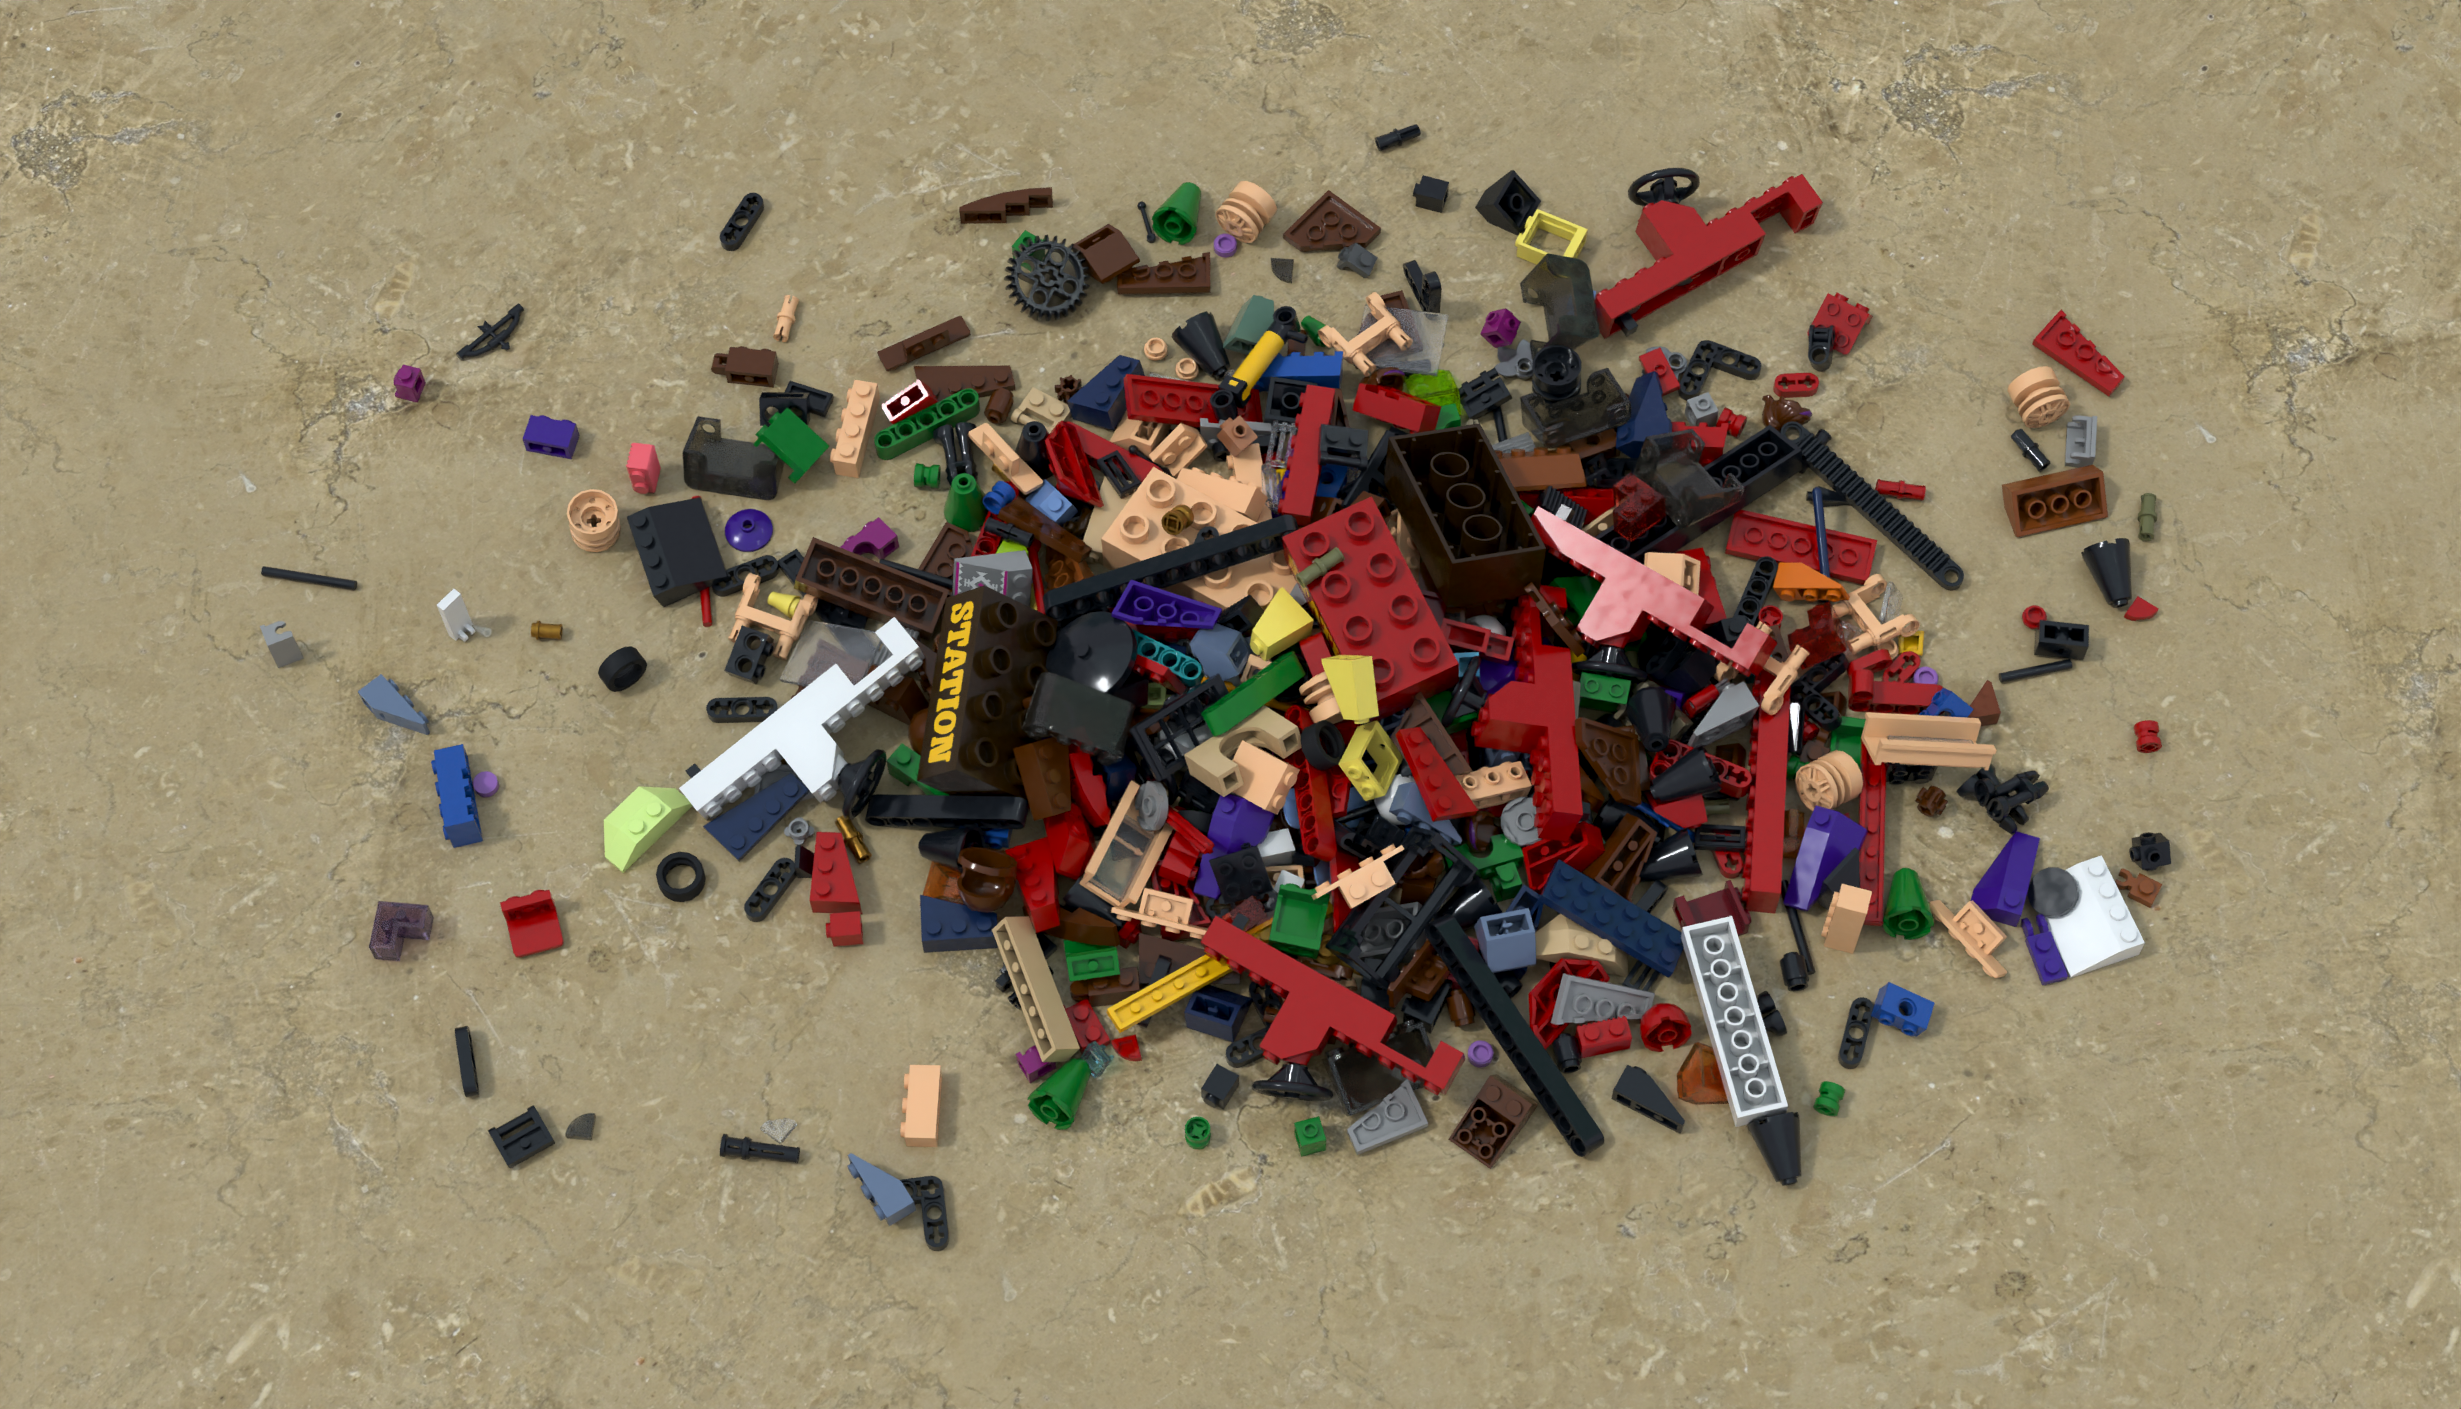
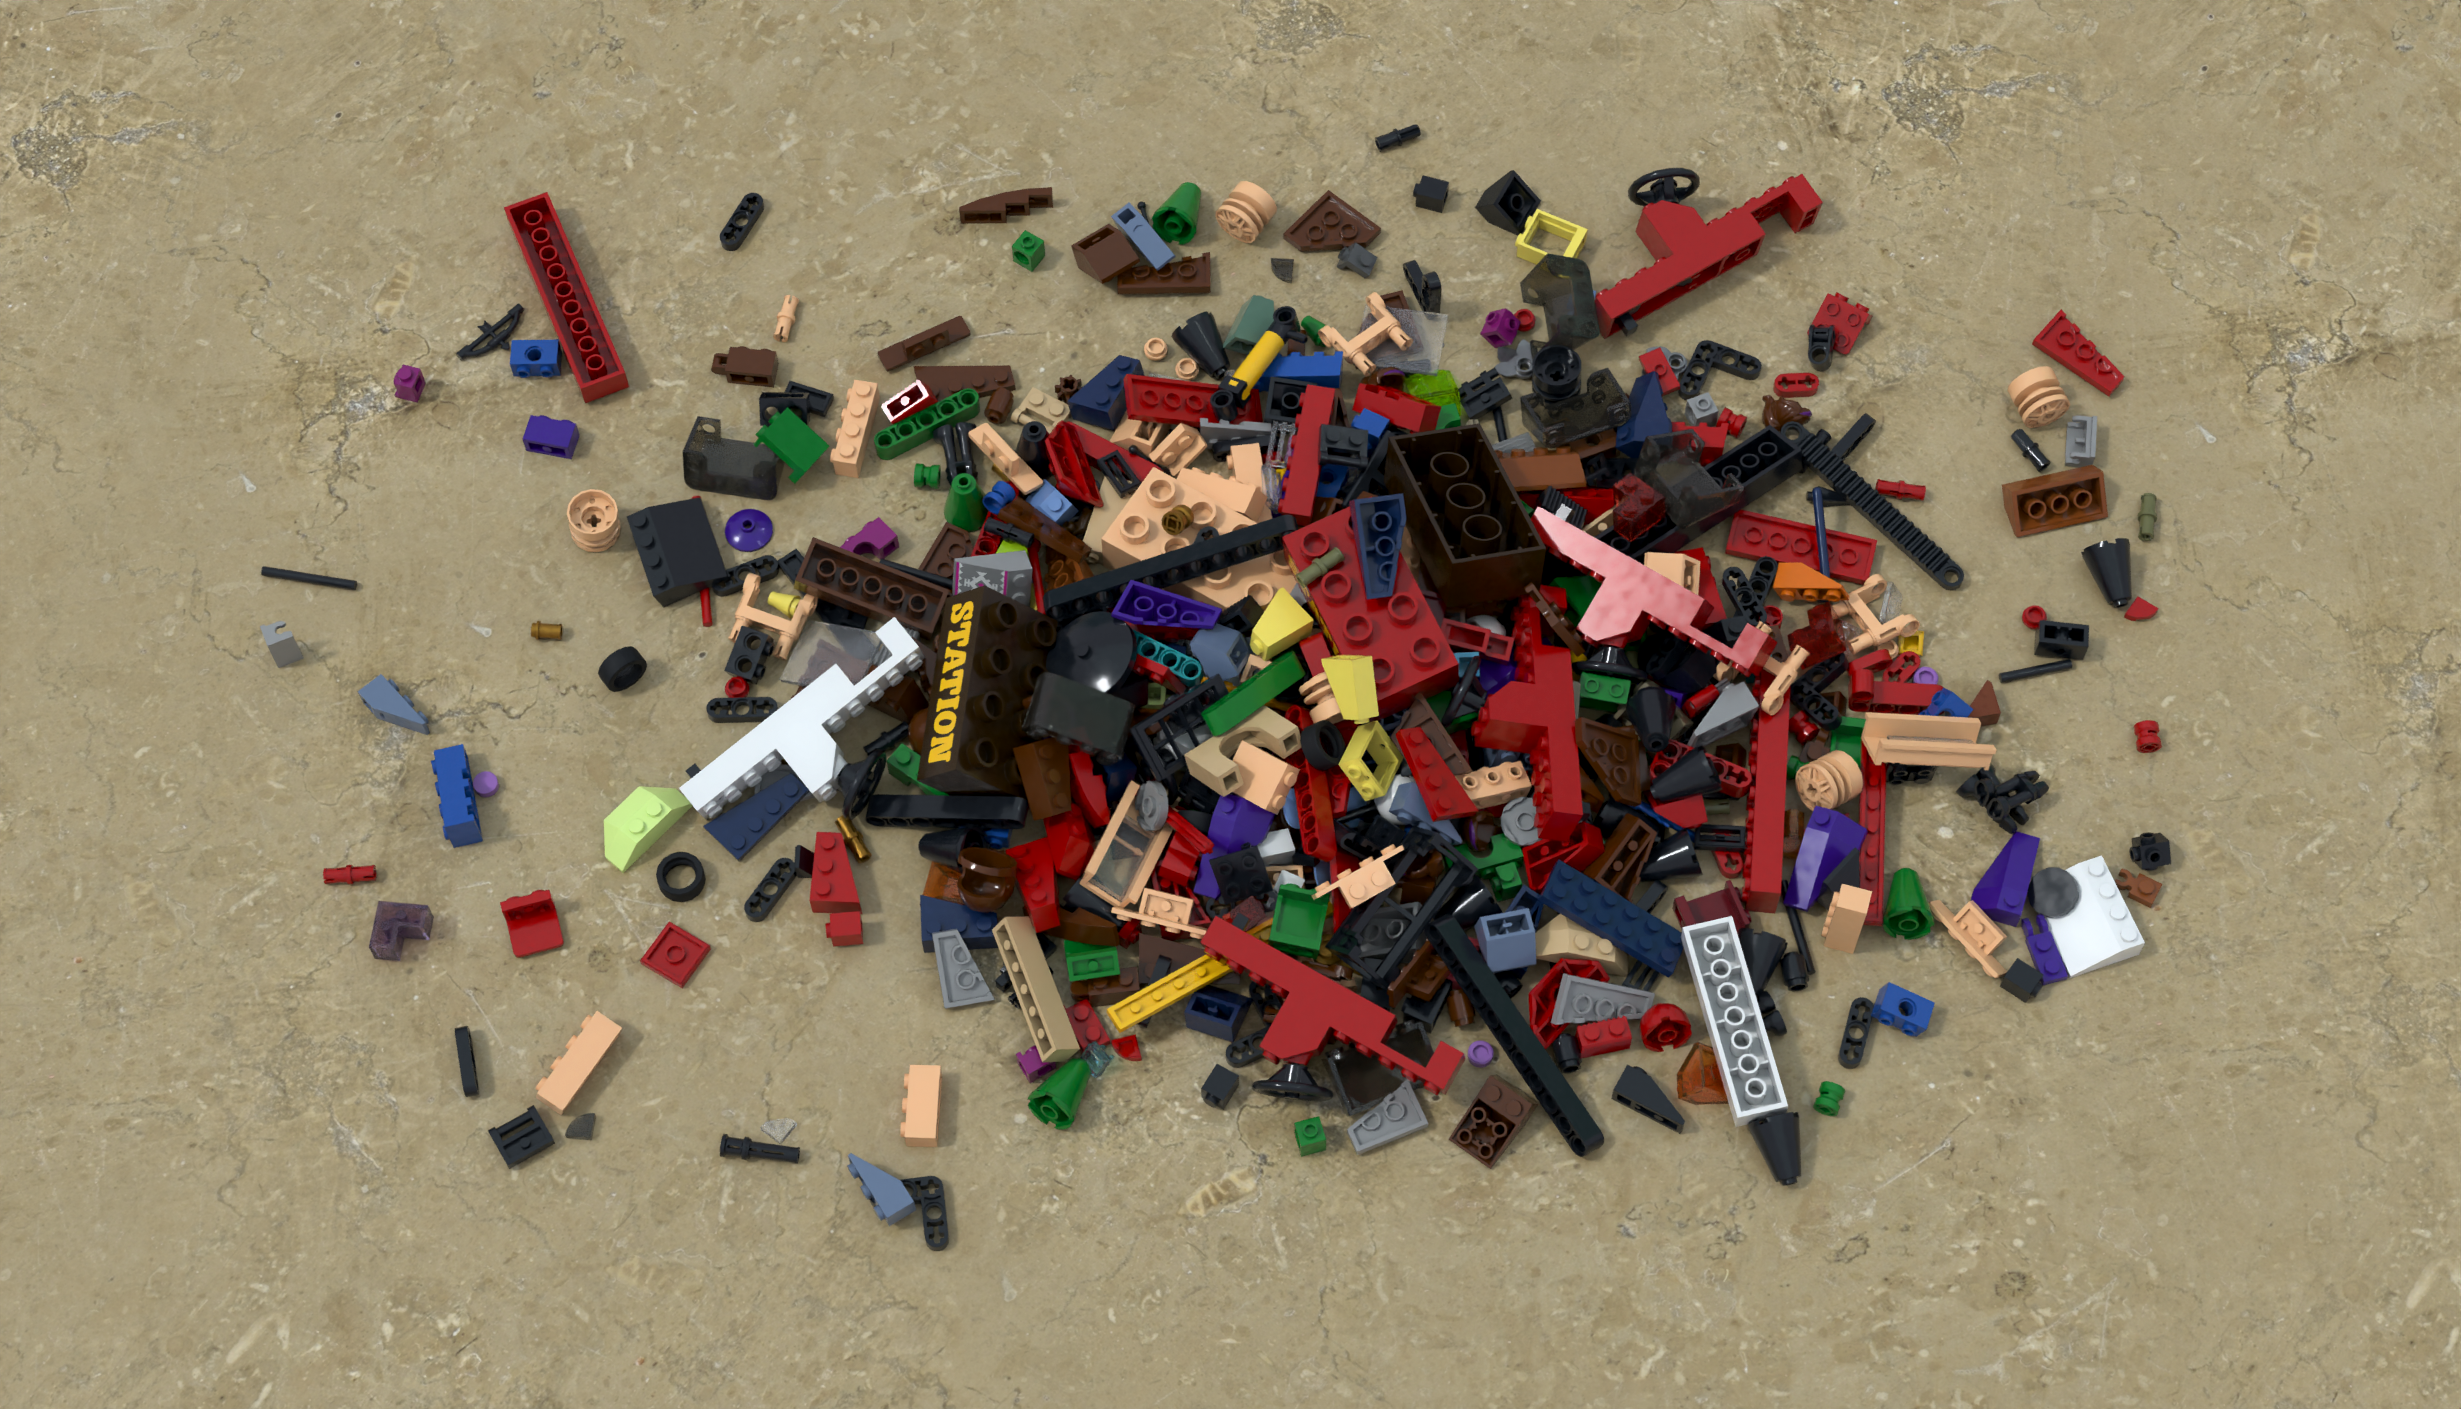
white hinge [437,589,476,642] -> none
coral brick [626,443,661,494] -> none
light grey plate [784,817,814,845] -> none
black gear [1004,235,1091,321] -> none
green wheel [1185,1116,1211,1150] -> none
medium lavender tile [1214,234,1237,258] -> none
nougat brick [1216,415,1258,458] -> none
black tile [1787,703,1805,756] -> none
reddish brown gear [1915,786,1948,817] -> none
none -> red pin [323,865,377,885]
none -> red brick [504,192,629,403]
none -> blue brick [510,339,562,378]
none -> light nougat brick [535,1011,622,1115]
none -> red tile [640,922,711,988]
none -> red plate [725,677,750,698]
none -> black pin [863,721,909,756]
none -> light grey wing [932,928,995,1009]
none -> sand blue slope [1111,203,1175,271]
none -> dark blue wedge [1349,493,1406,599]
none -> blue brick [1351,408,1390,458]
none -> red plate [1514,309,1536,332]
none -> black beam [1722,567,1767,627]
none -> black cone [1738,928,1788,998]
none -> black beam [1831,413,1876,461]
none -> black brick [2000,958,2043,1003]

